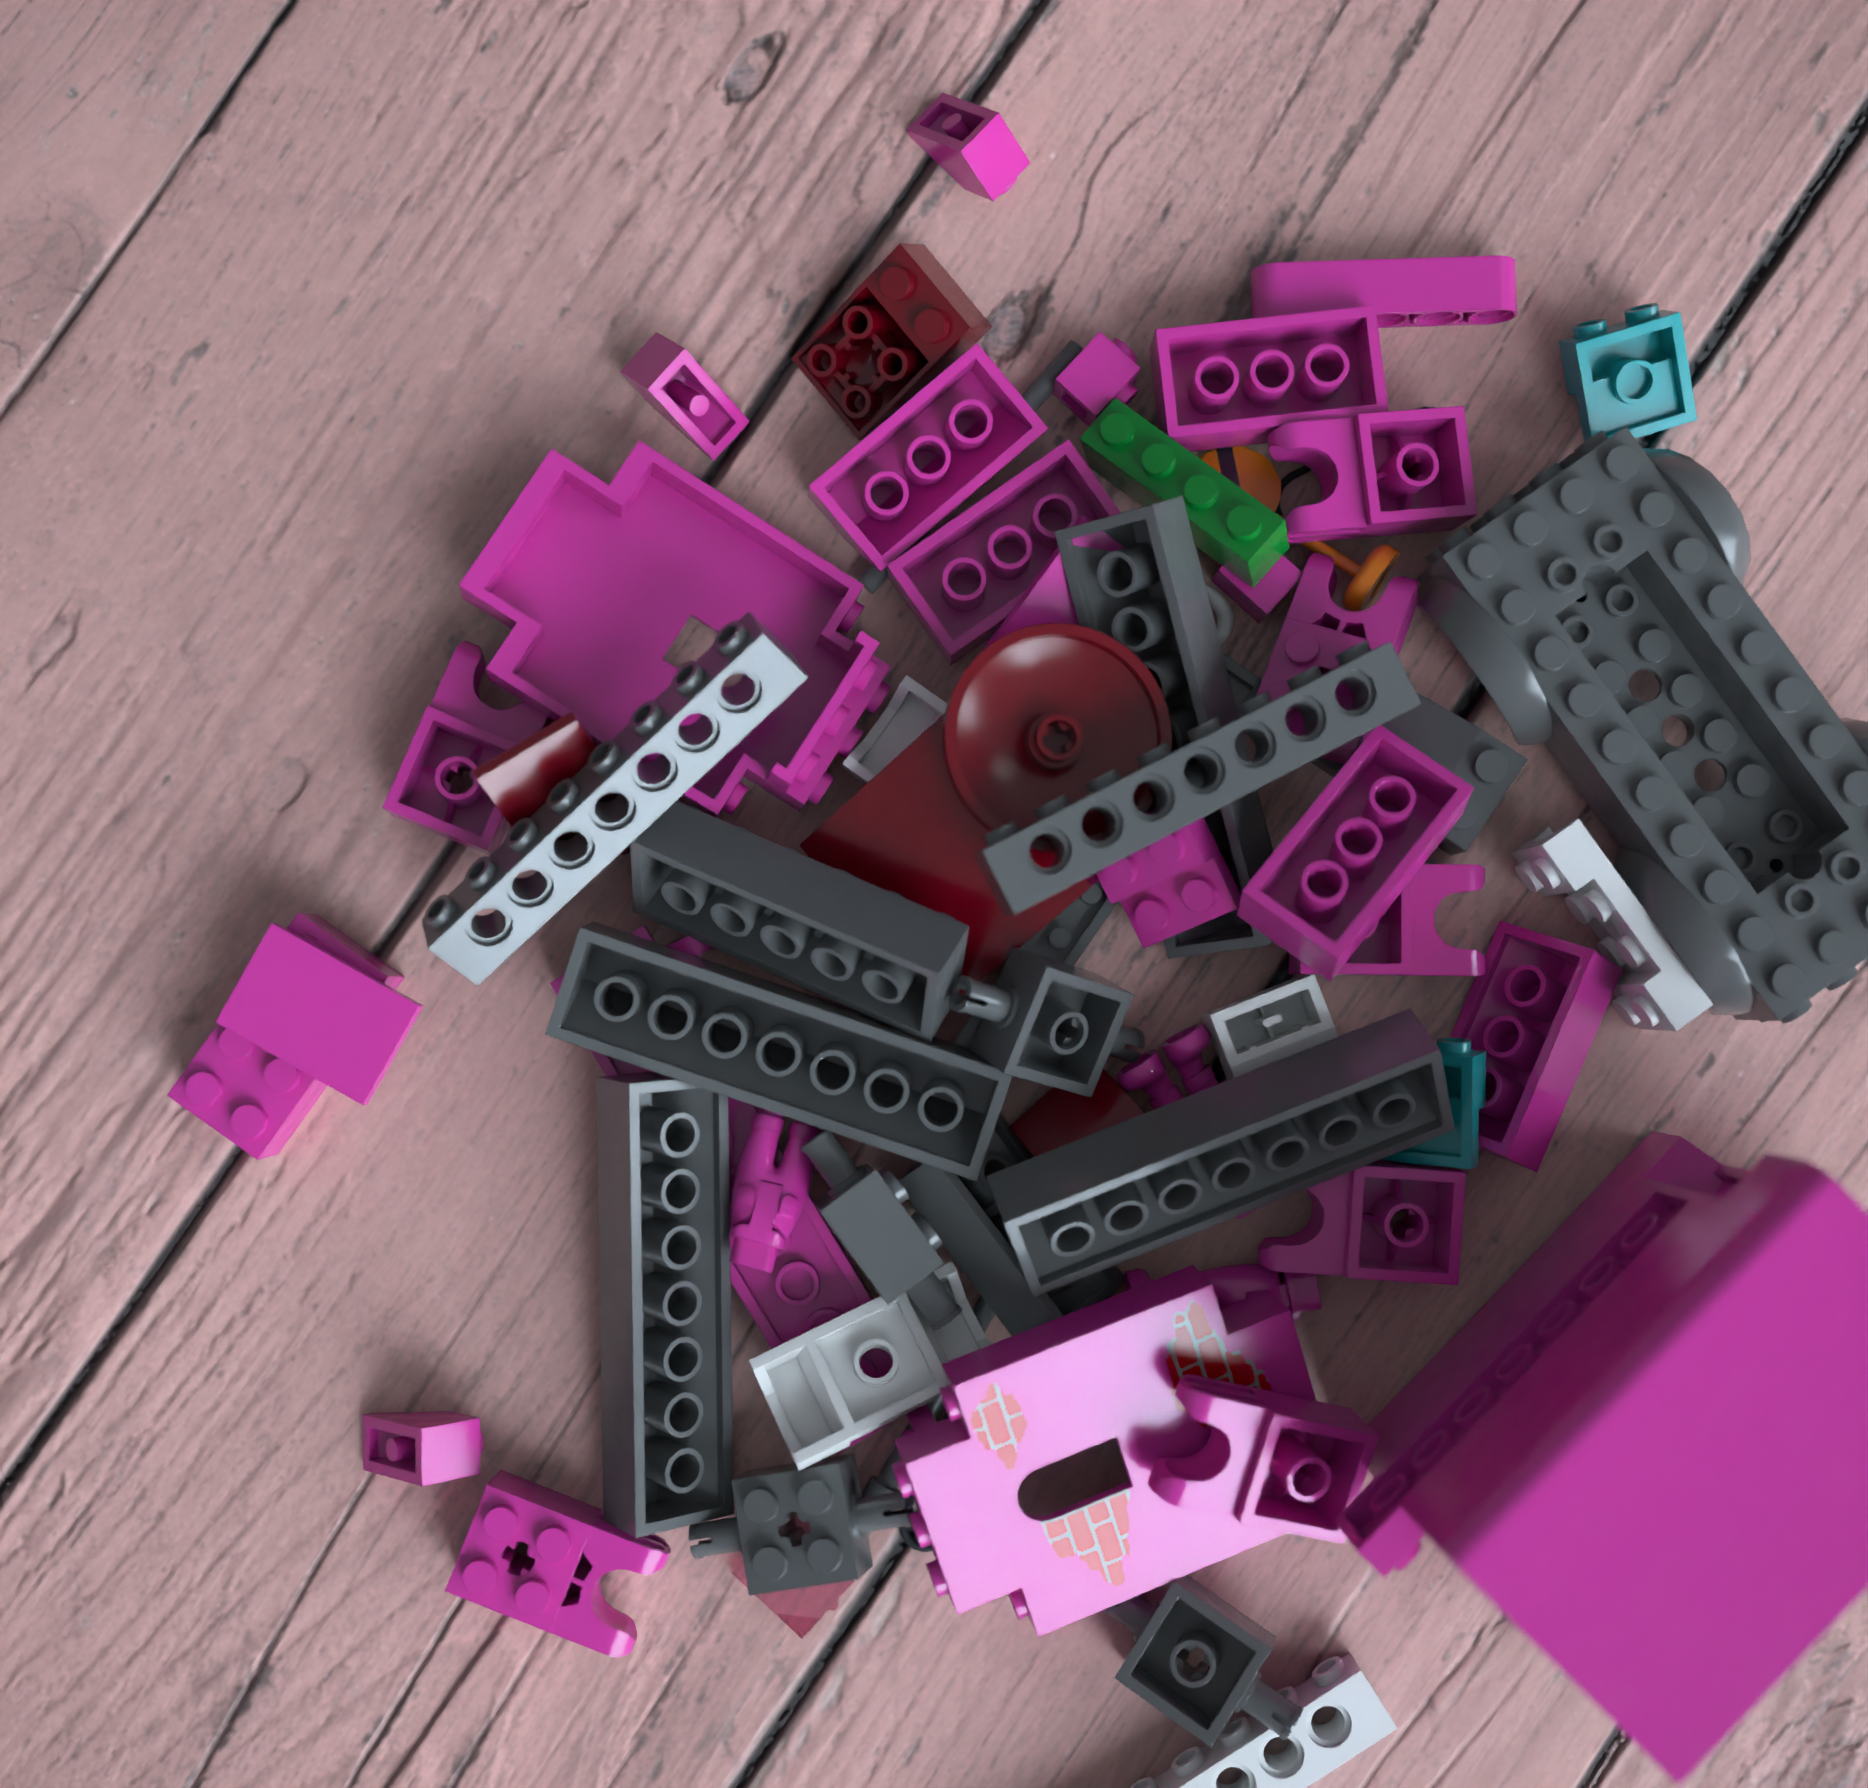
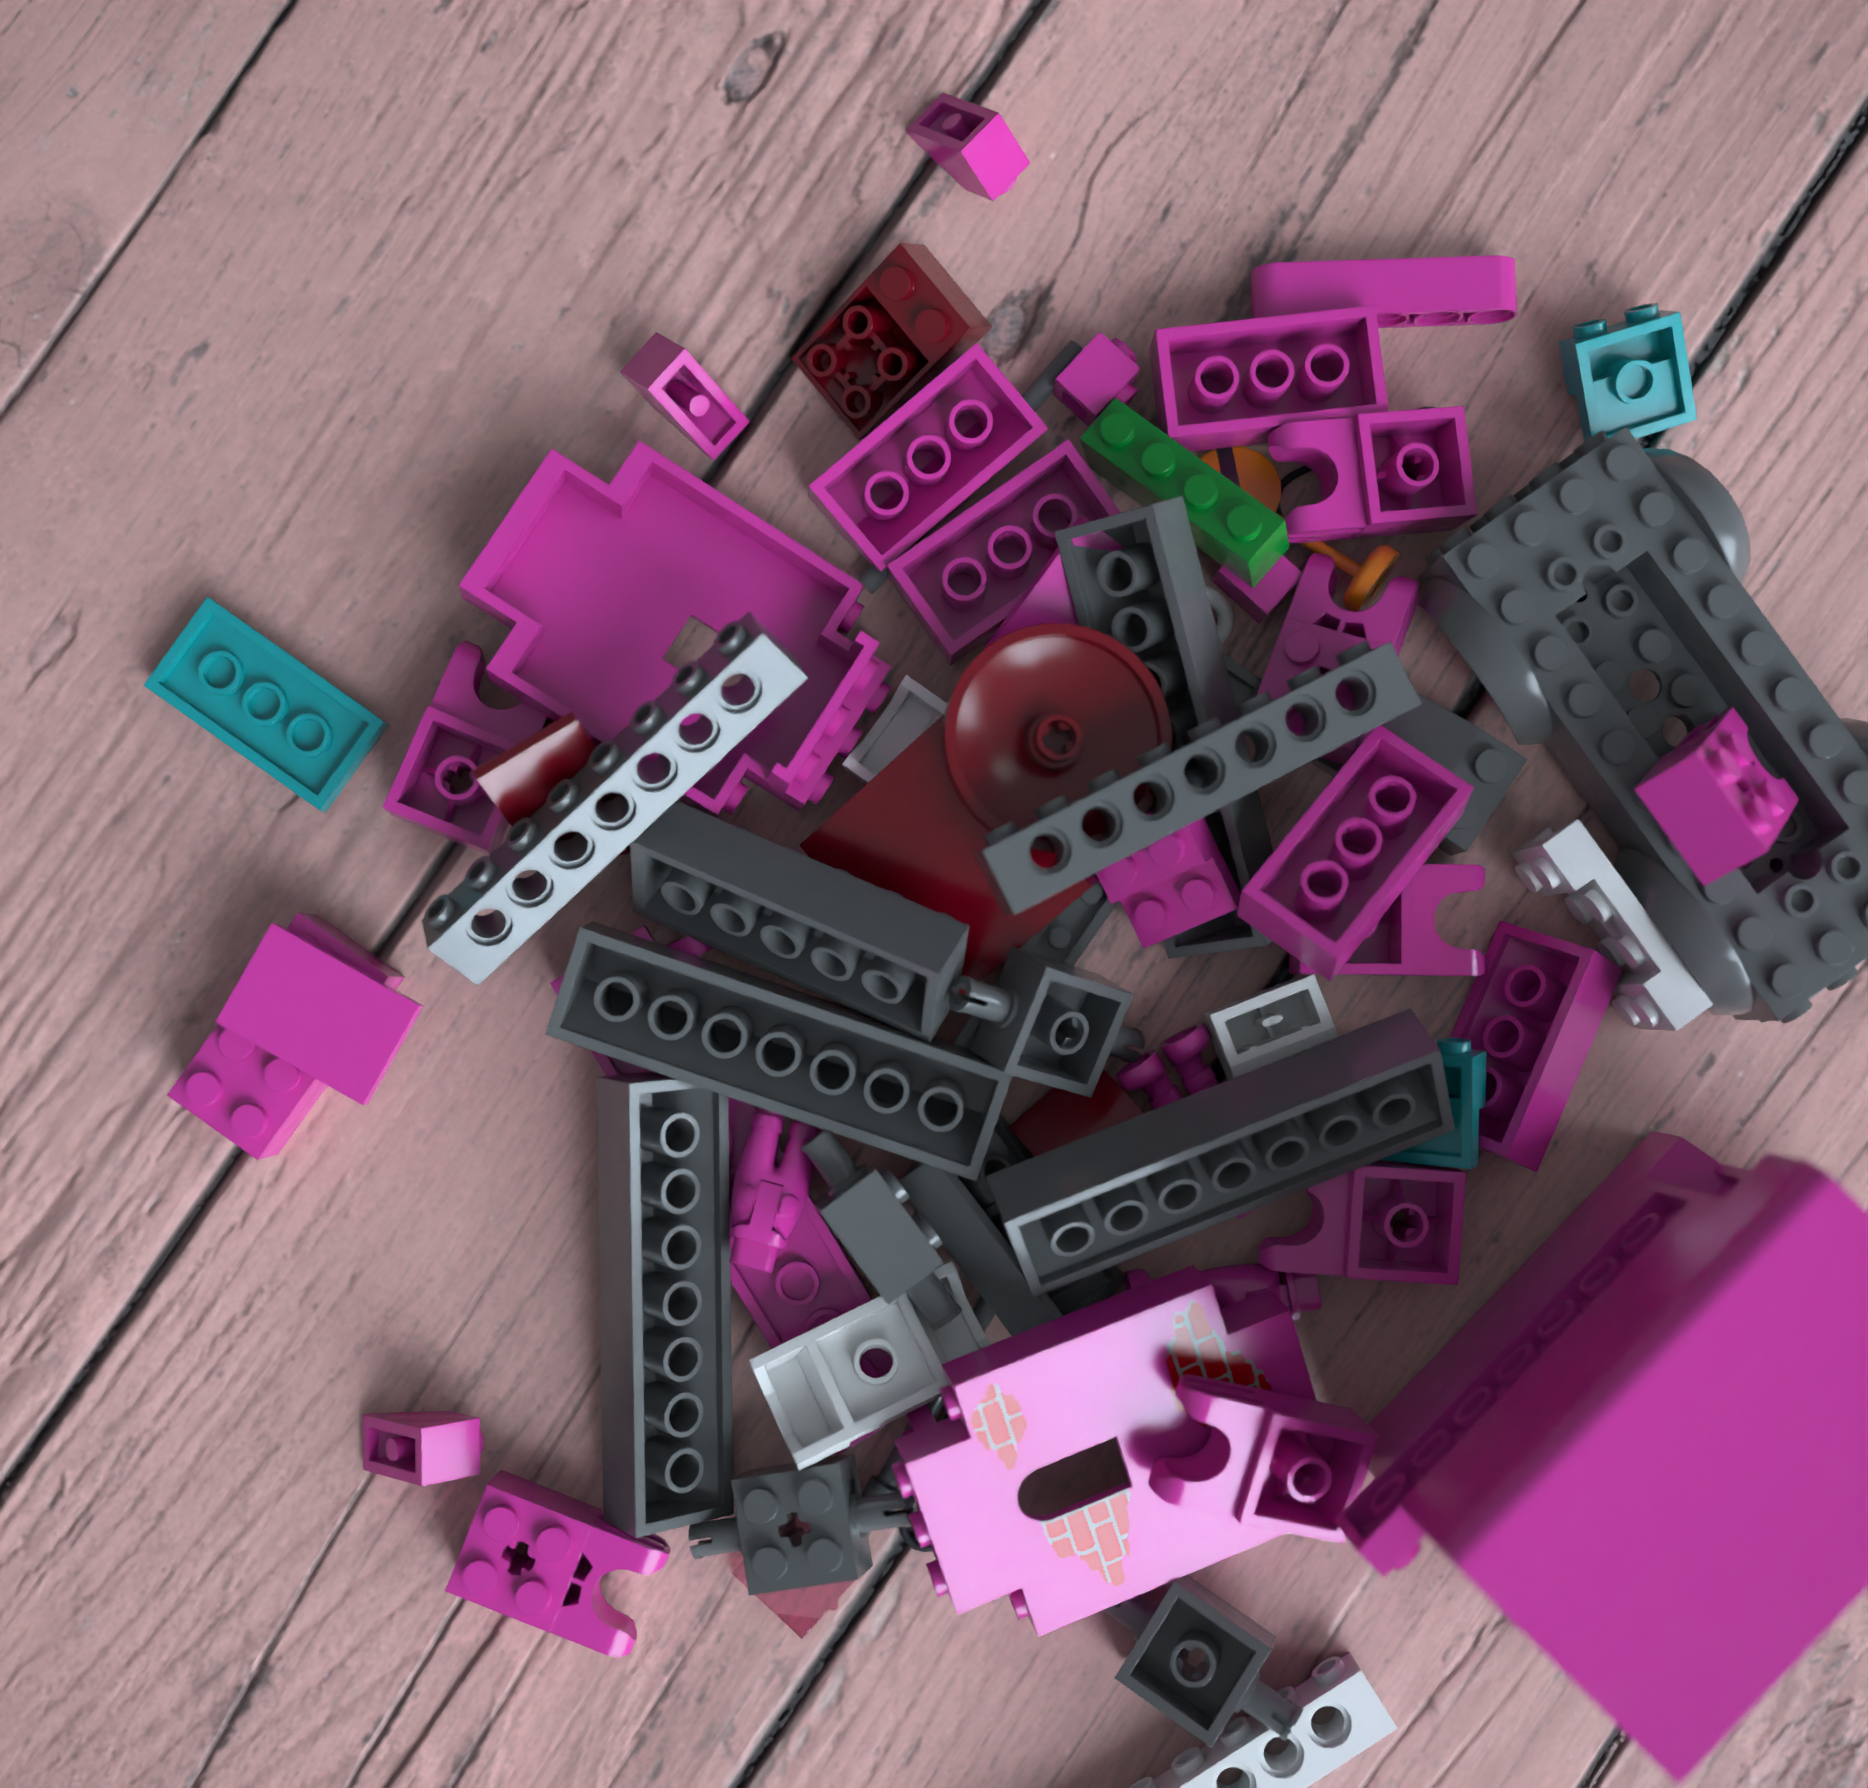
none -> teal plate [143,597,389,812]
none -> dark pink brick [1634,706,1799,886]

